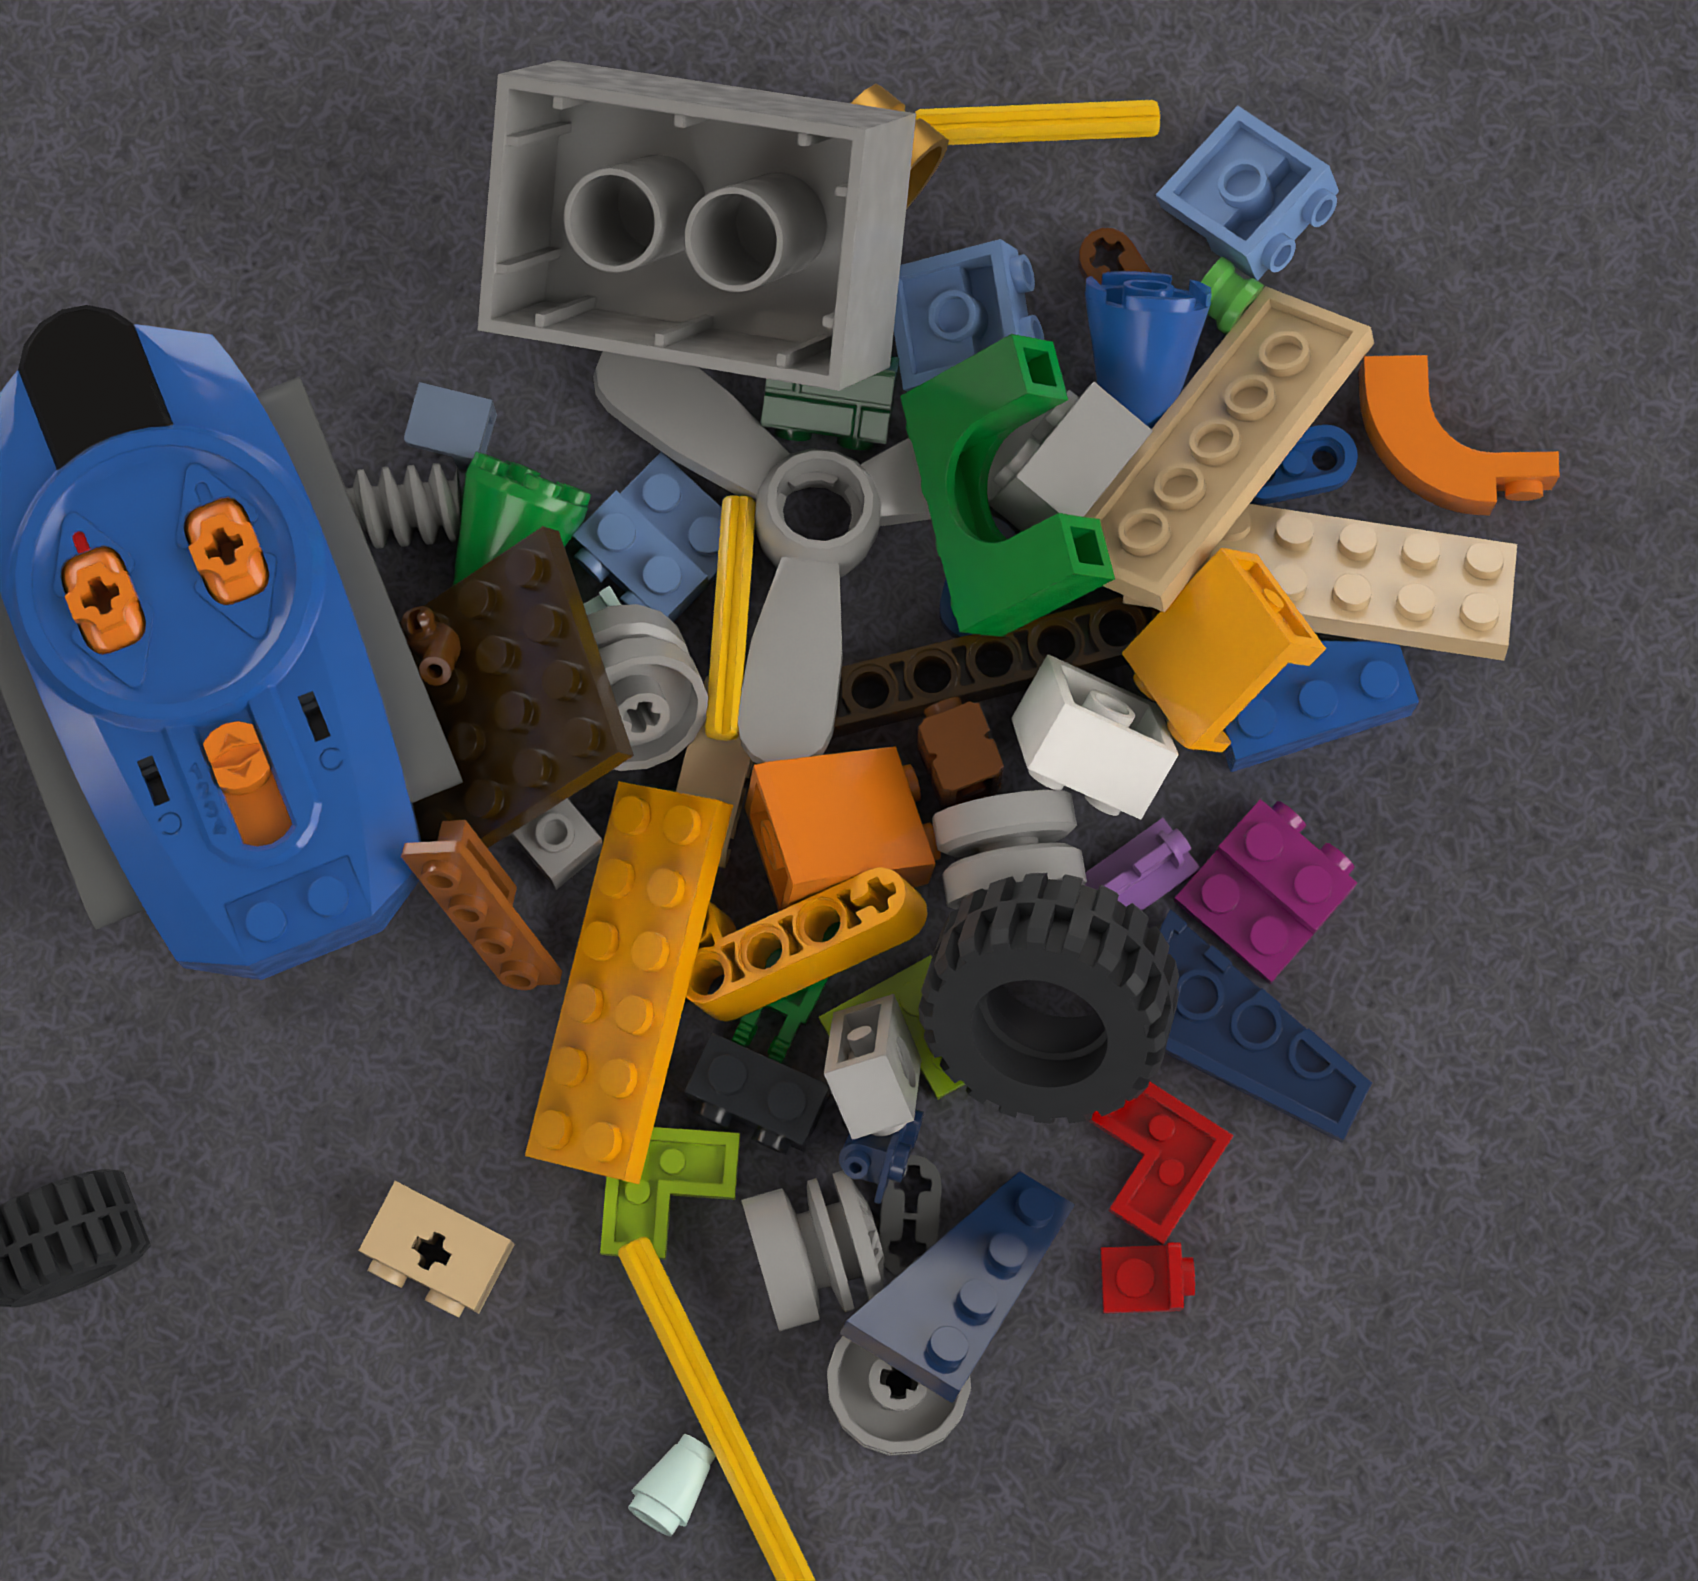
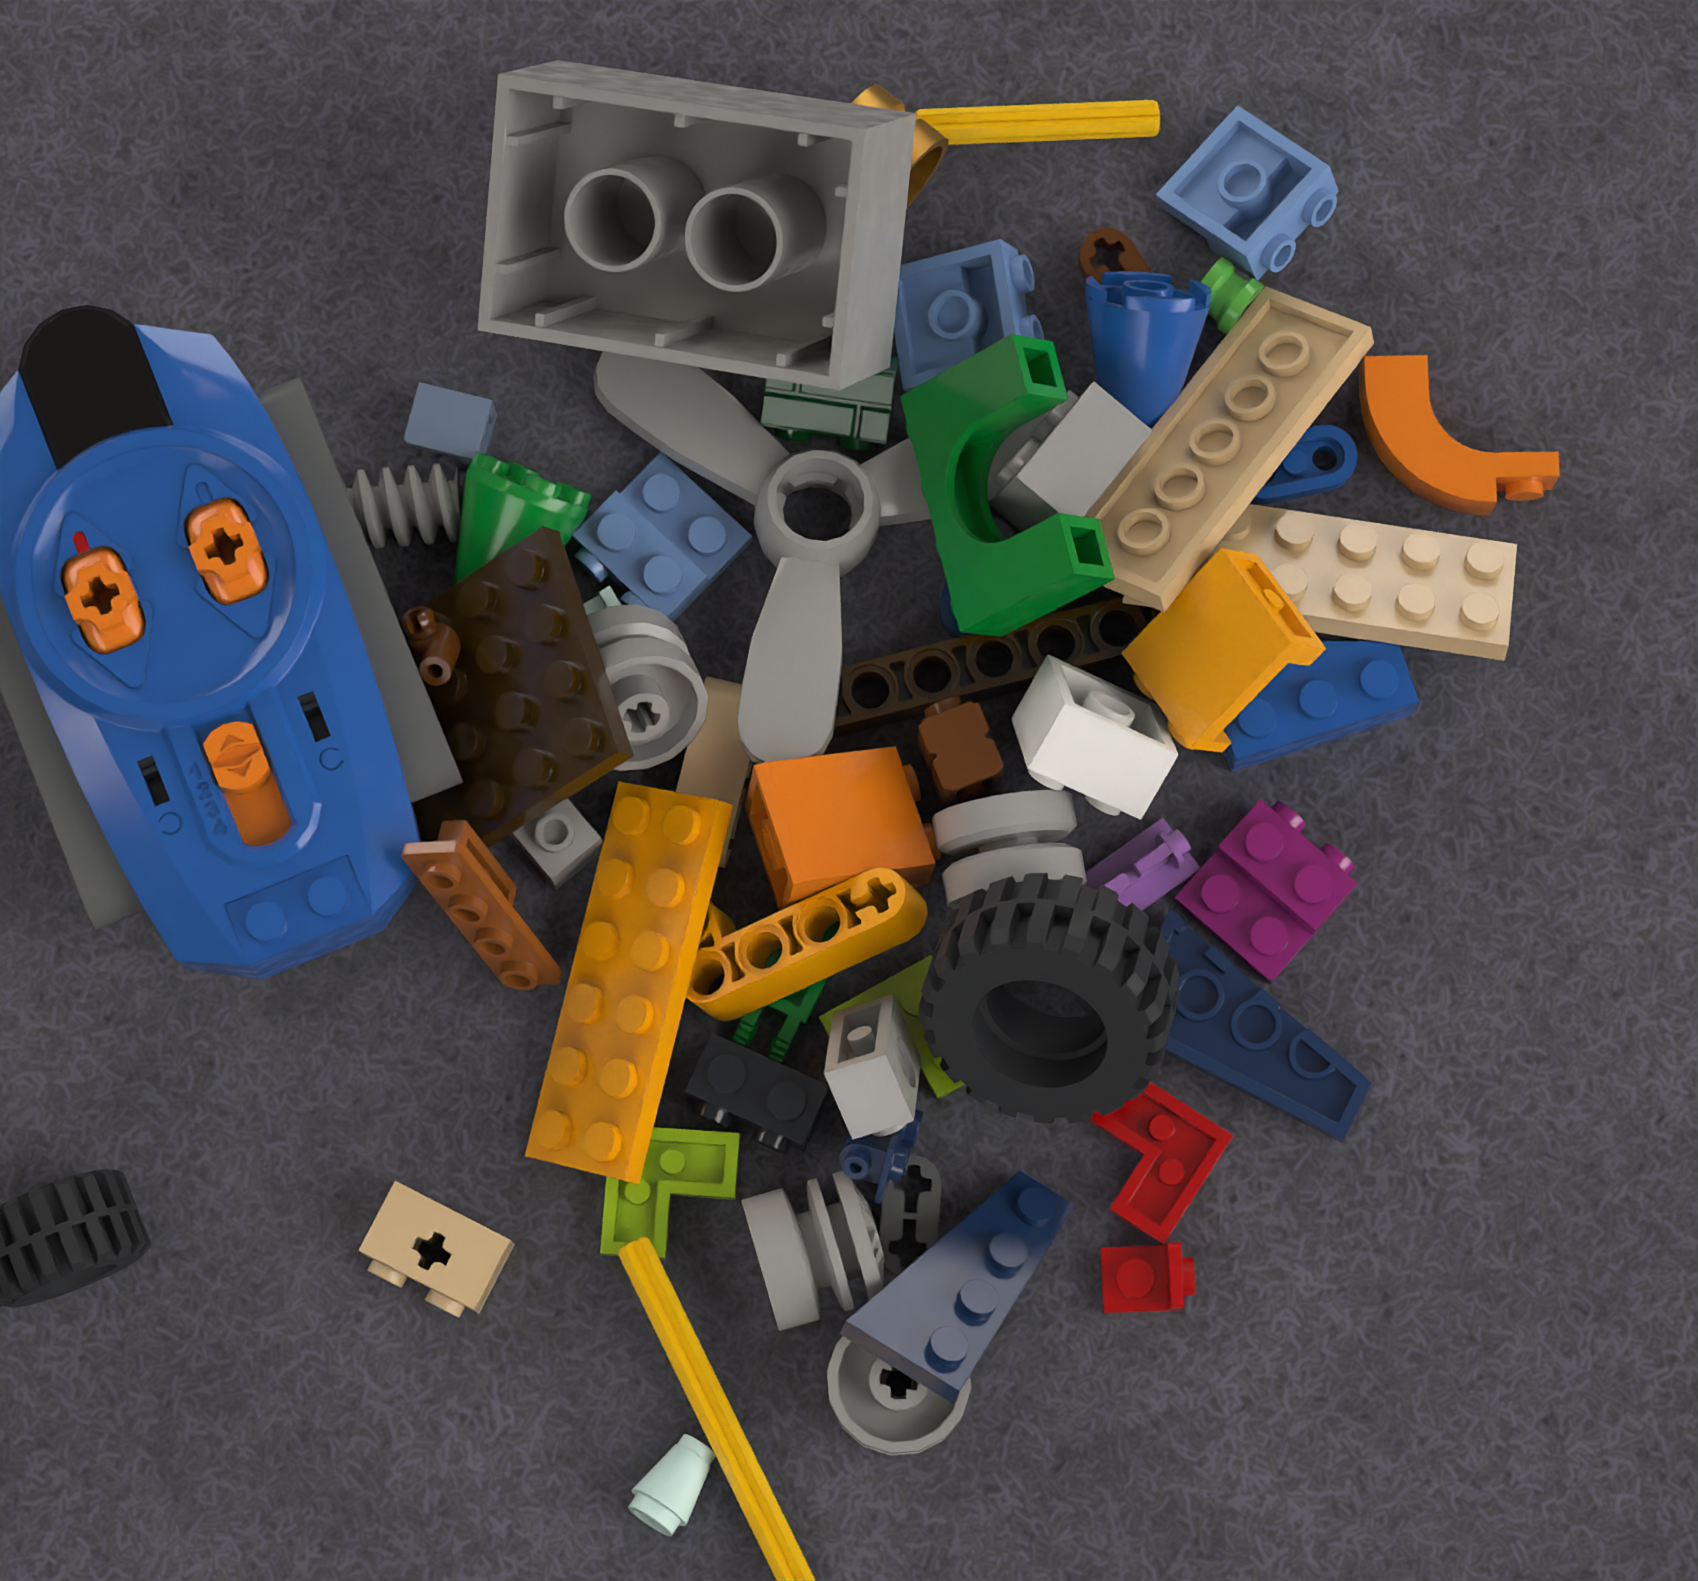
yellow axle [705,495,756,741] -> none

